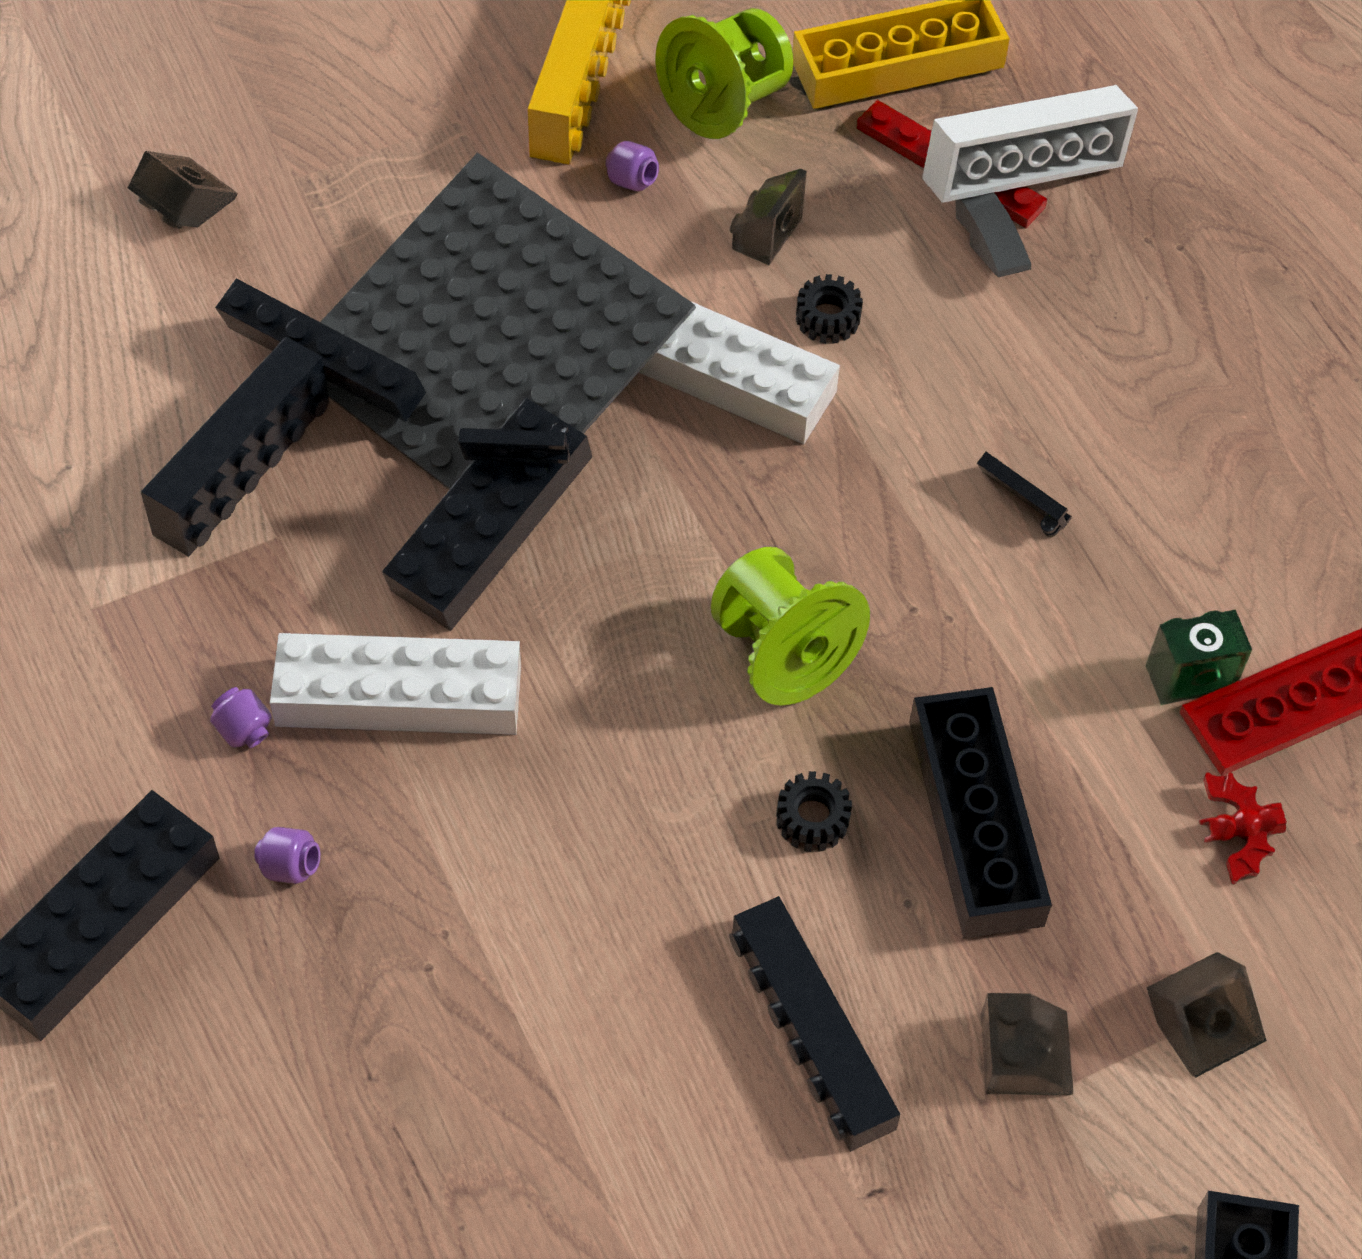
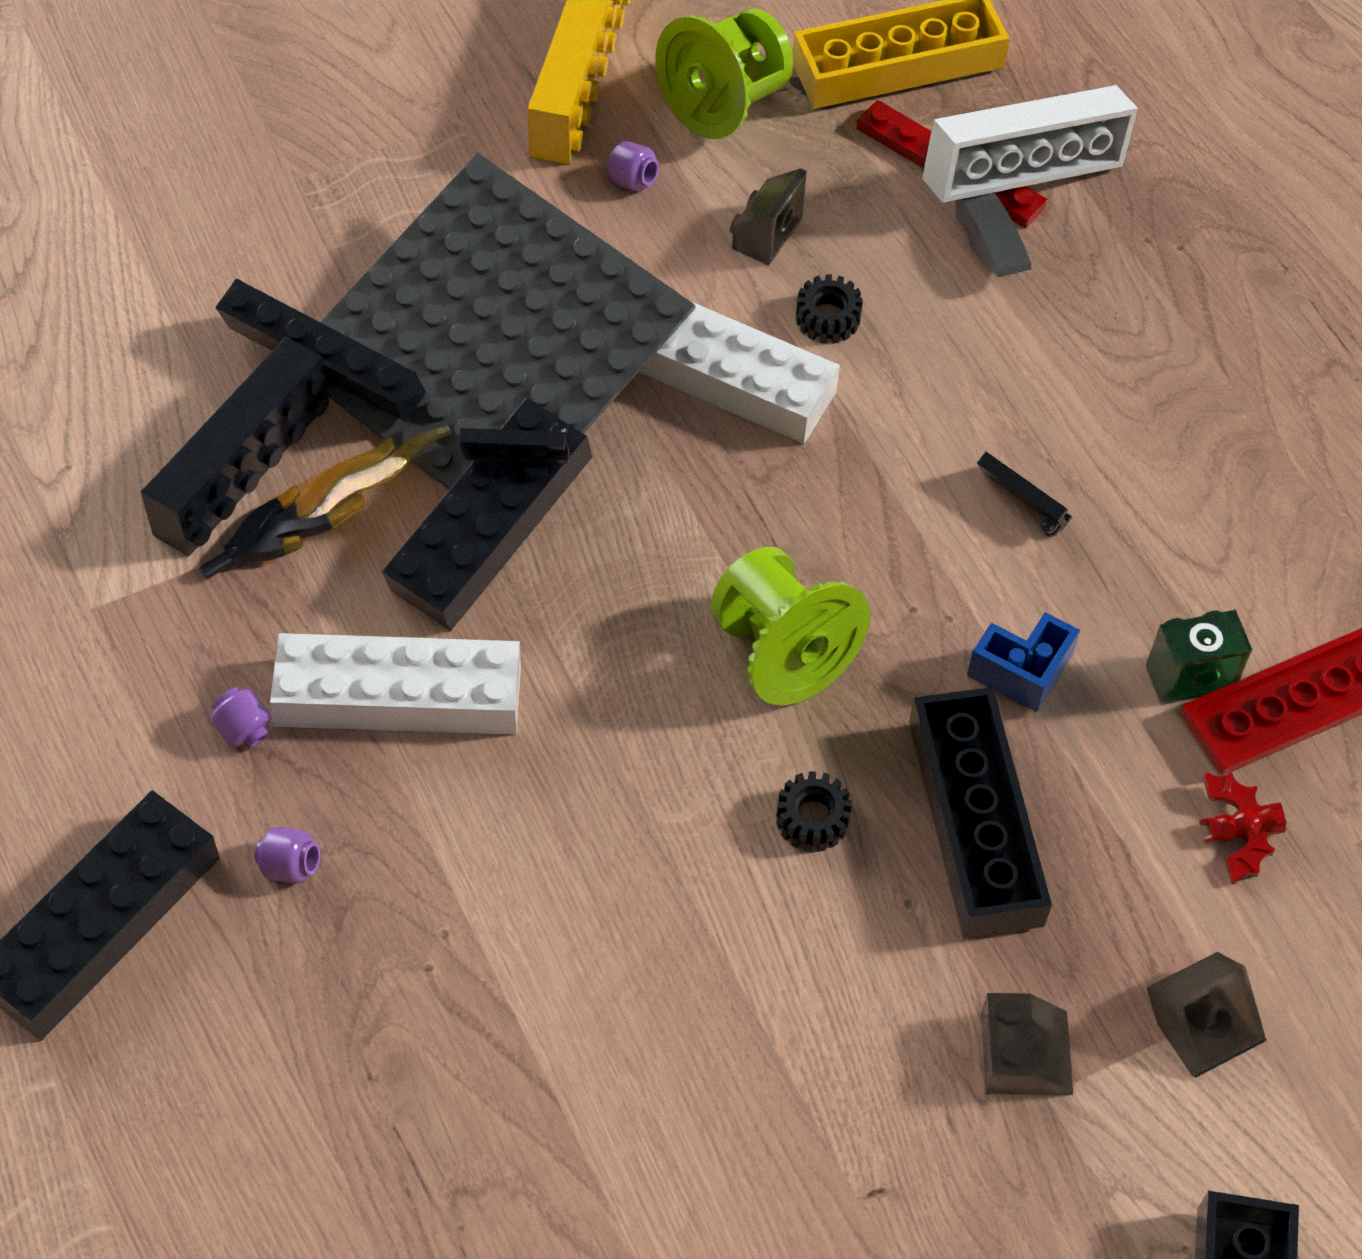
clear smoke slope [128,151,238,229] -> none
black brick [729,896,901,1152] -> none
none -> piece [199,426,451,580]
none -> blue brick [967,612,1080,712]

